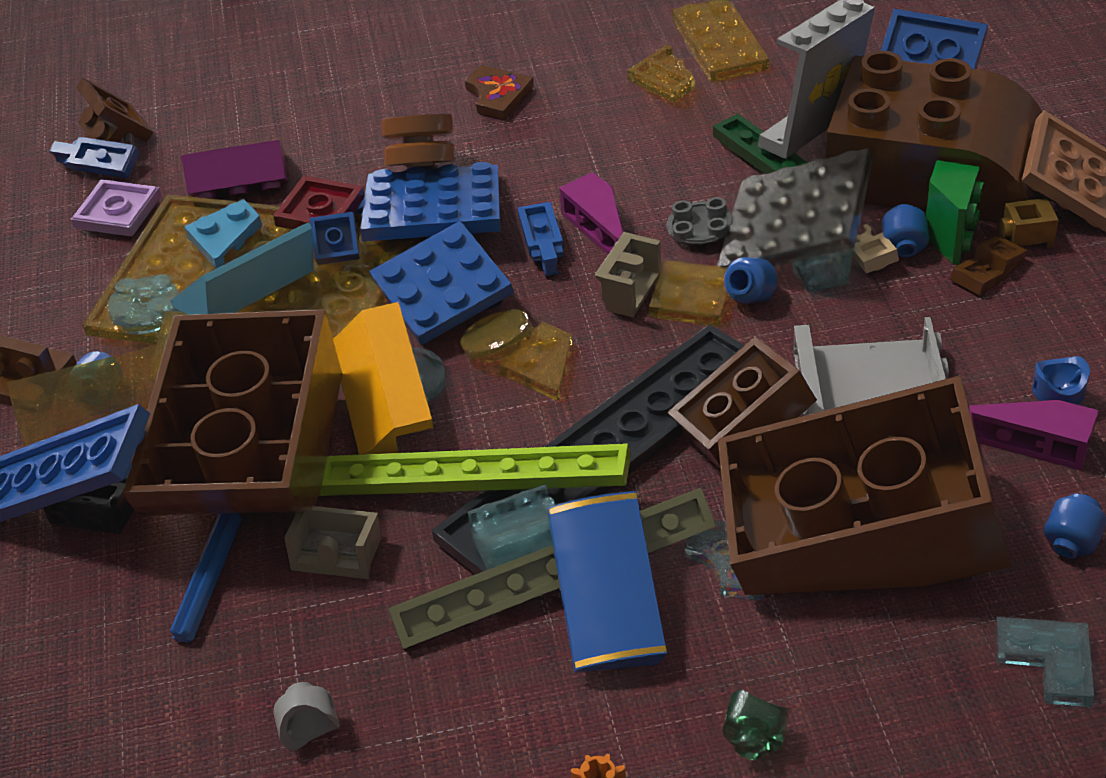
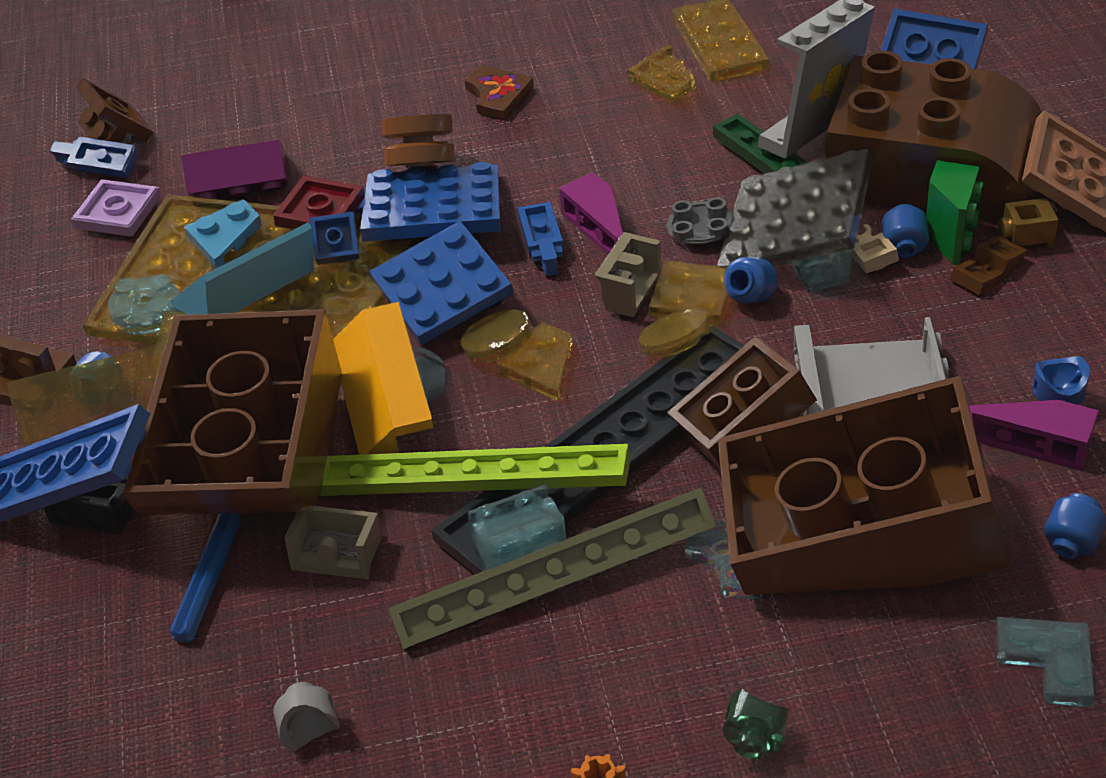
blue slope [547,491,667,673] -> none
none -> clear yellow tile [638,308,712,357]

